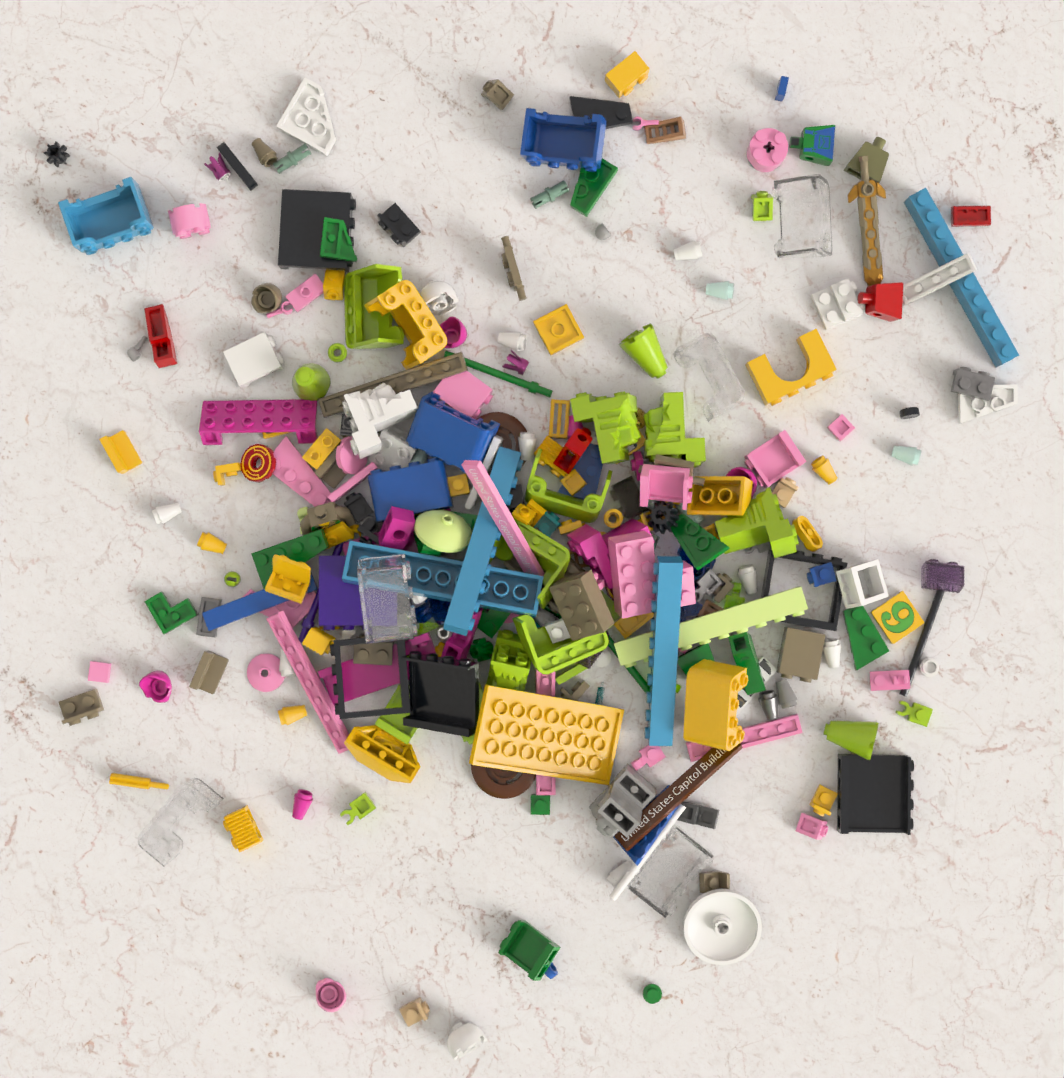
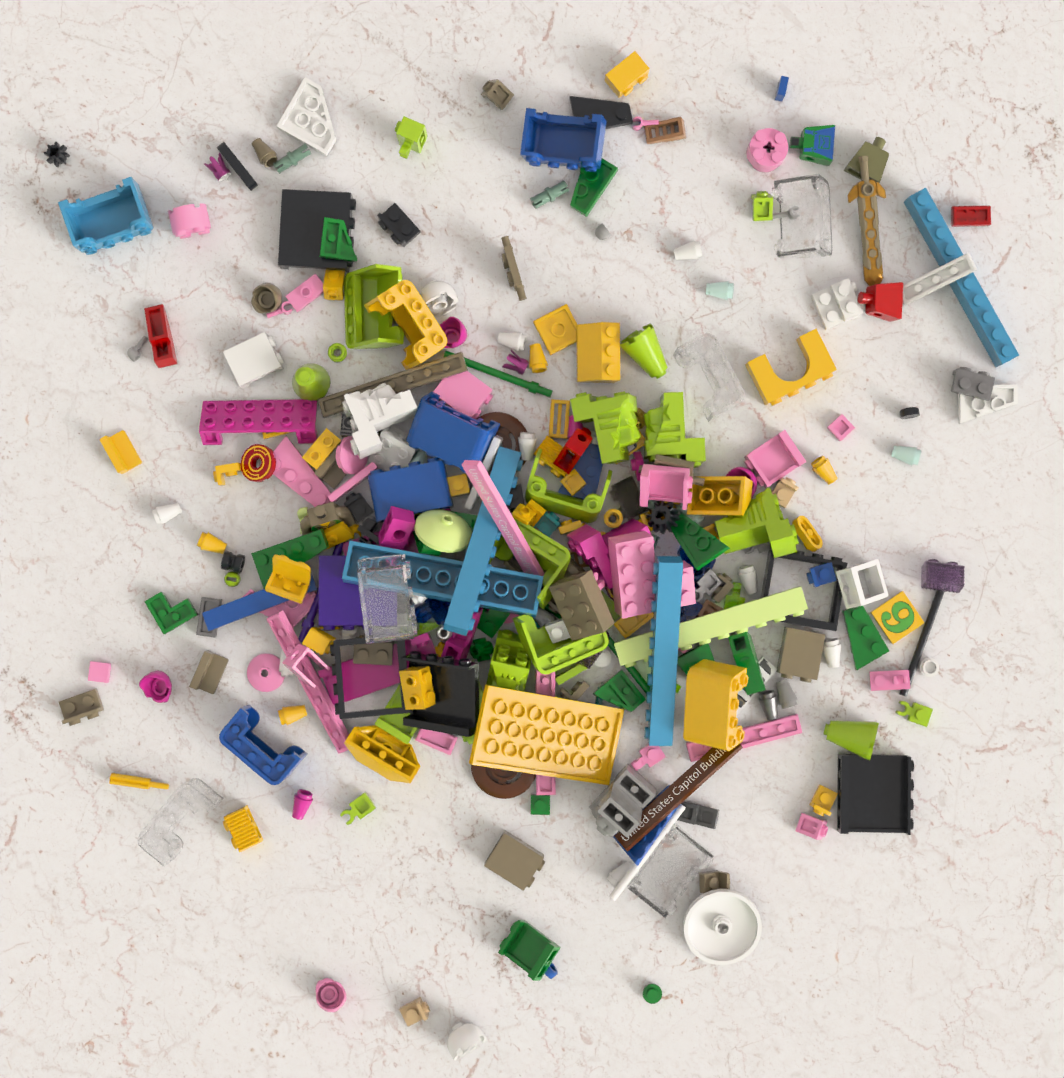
none -> blue windscreen [219,704,308,785]
none -> black wheel [221,551,245,574]
none -> bright pink piece [282,643,331,688]
none -> lime brick [395,116,428,159]
none -> yellow brick [399,666,436,710]
none -> bright pink tile [415,728,458,755]
none -> dark tan brick [484,830,545,891]
none -> yellow cone [529,343,548,373]
none -> yellow slope [576,322,620,383]
none -> green wing [593,670,646,712]
none -> light grey hand [773,206,800,220]

